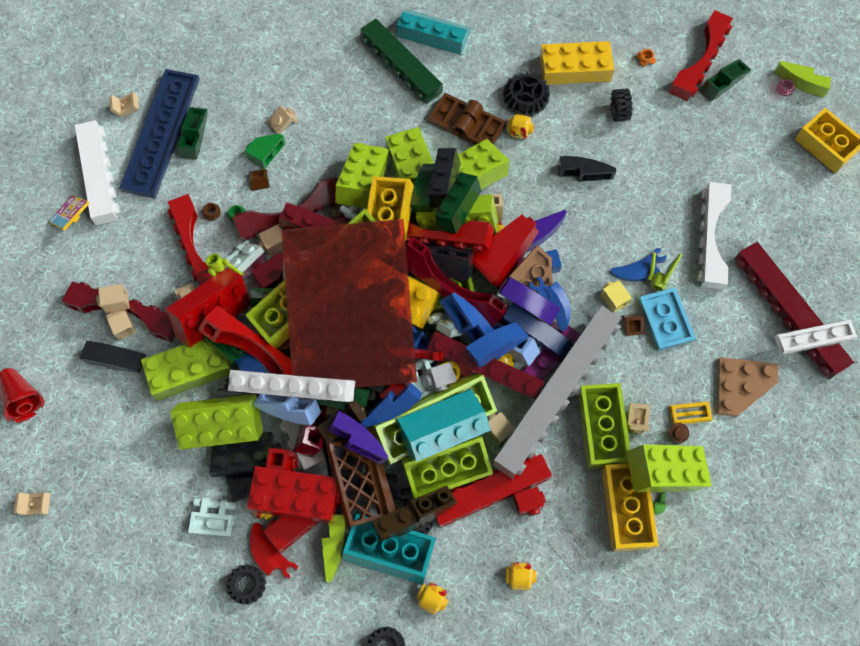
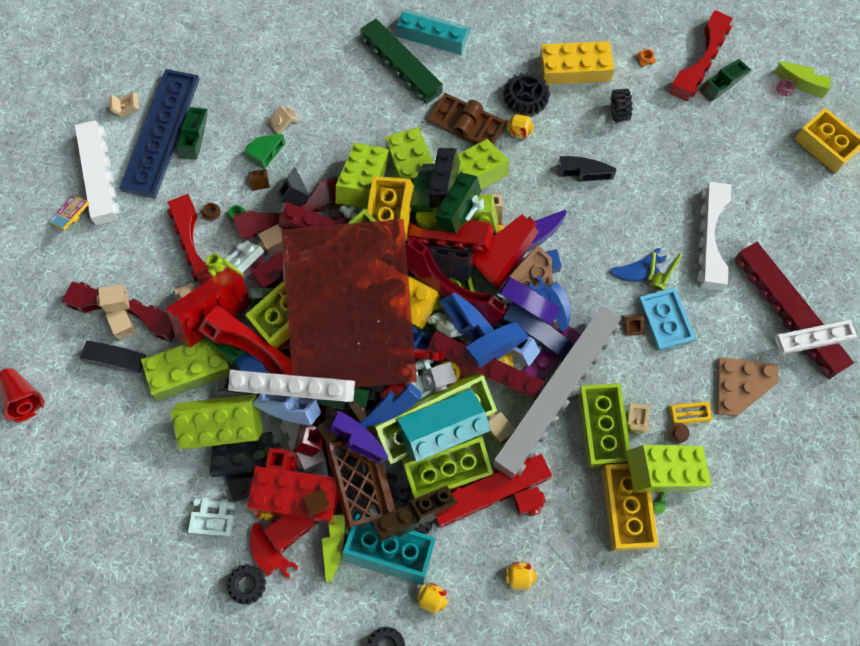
tan bracket [14,492,50,516] -> none
light yellow brick [600,280,632,313] -> none
none -> black slope [277,167,310,208]
none -> reddish brown slope [303,489,331,517]
none -> light aqua hand [464,195,484,222]

